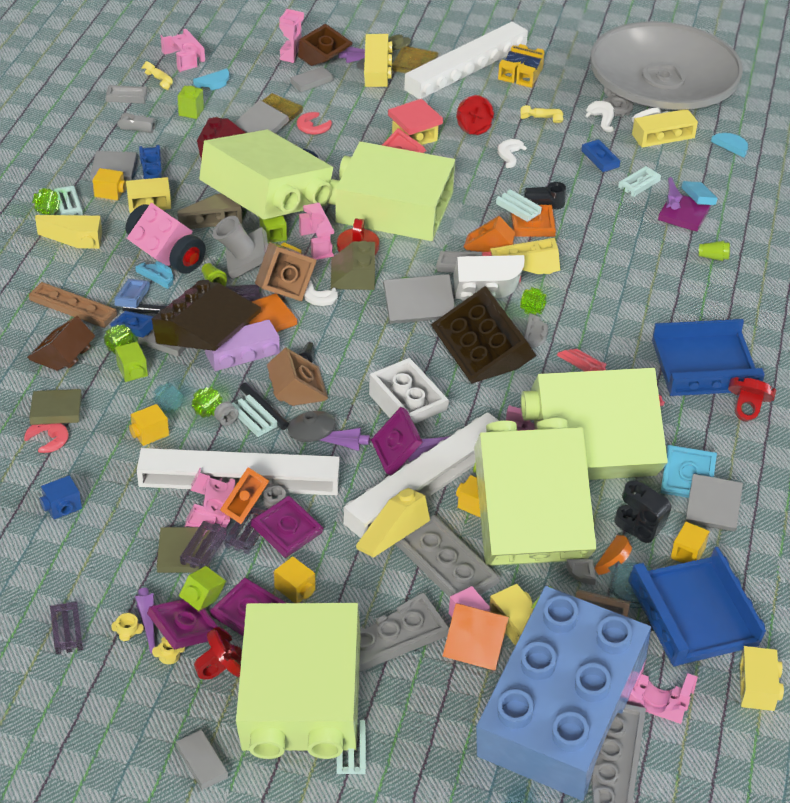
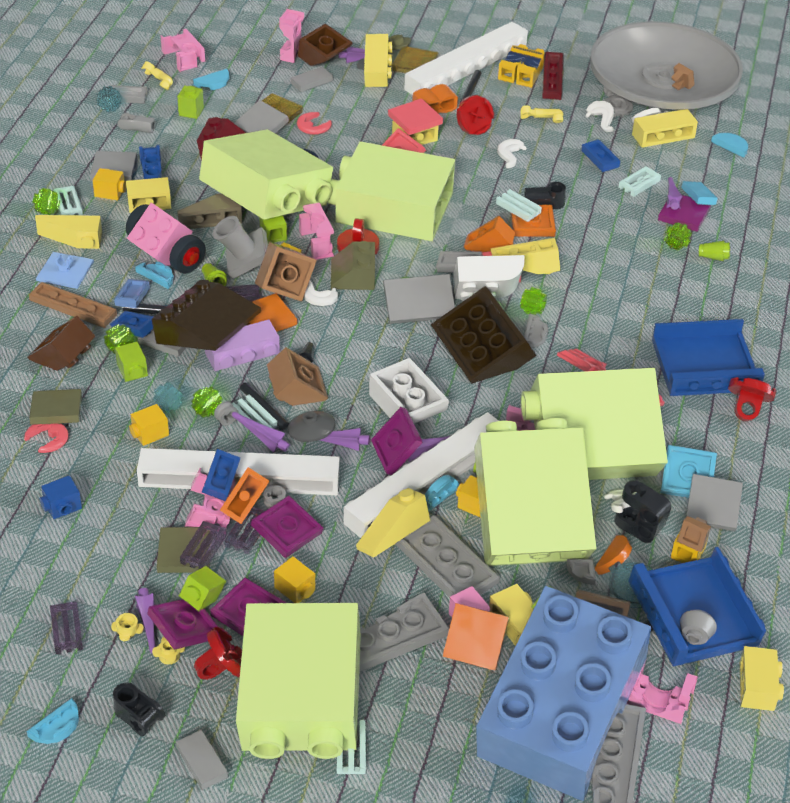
none -> medium azure tile [27,698,79,744]
none -> light blue piece [36,252,94,289]
none -> clear light blue gear [97,86,121,112]
none -> black piece [113,682,166,736]
none -> blue plate [202,449,241,501]
none -> medium lavender piece [232,412,290,453]
none -> orange brick [412,84,458,114]
none -> medium azure tile [425,475,459,512]
none -> black bar [460,70,482,102]
none -> dark red tile [542,52,563,100]
none -> white piece [604,489,636,513]
none -> clear neon green gear [664,223,692,250]
none -> medium nougat tile [671,63,694,90]
none -> medium nougat tile [677,516,711,552]
none -> light grey cone [680,609,717,645]

